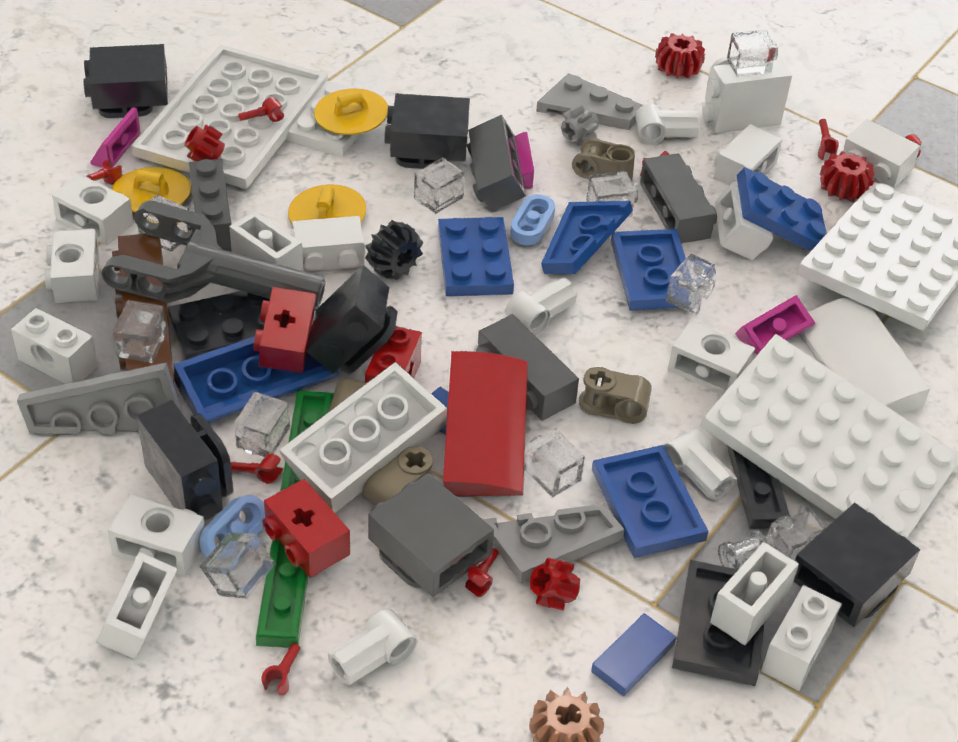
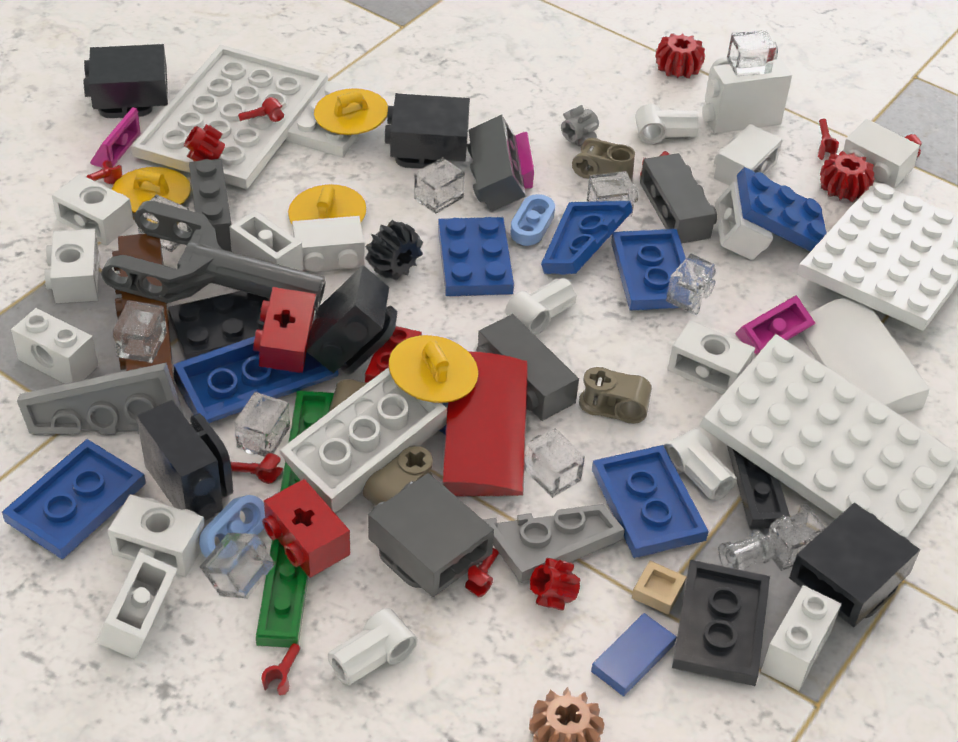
light grey wing [536,73,643,130] -> none
white brick [710,542,799,645] -> none
none -> blue plate [2,439,146,560]
none -> yellow shield [389,335,478,403]
none -> tan plate [632,560,687,615]

